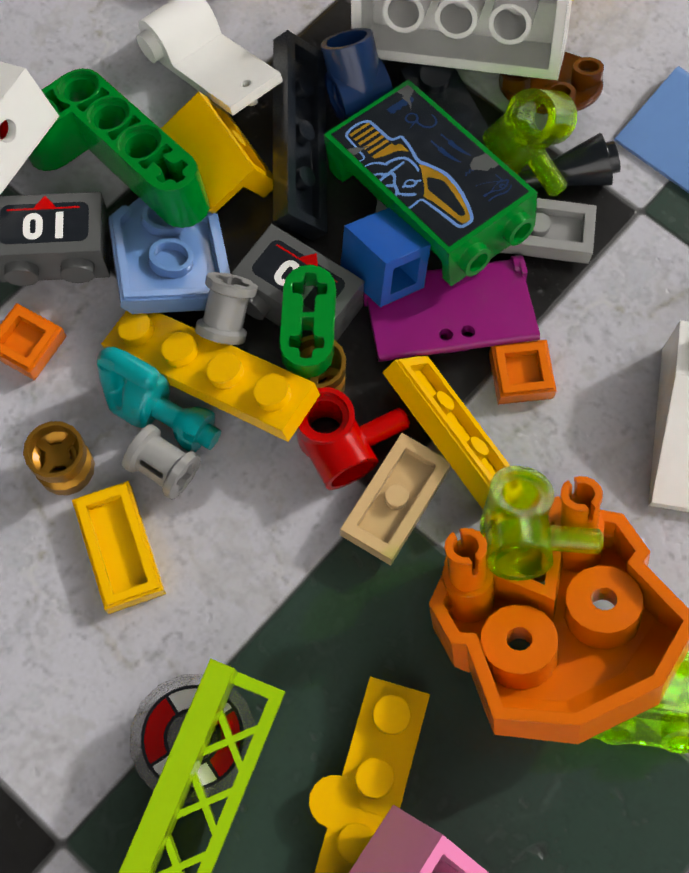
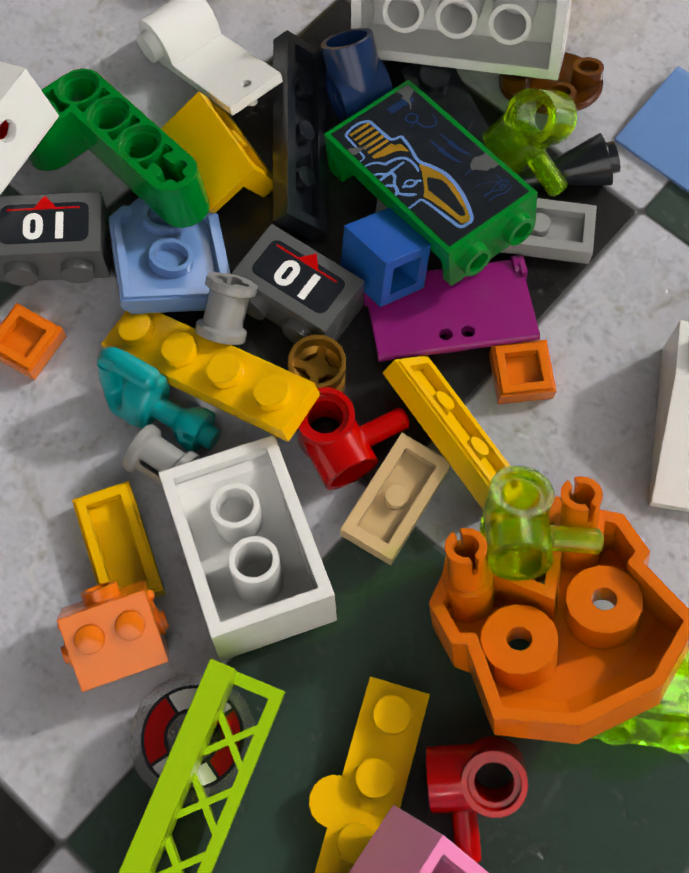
pearl gold wheel [23,421,95,495] -> none
green beam [280,265,336,378] -> none
none -> orange head [57,579,170,692]
none -> white slope [158,435,337,662]
none -> red piece [426,736,528,863]

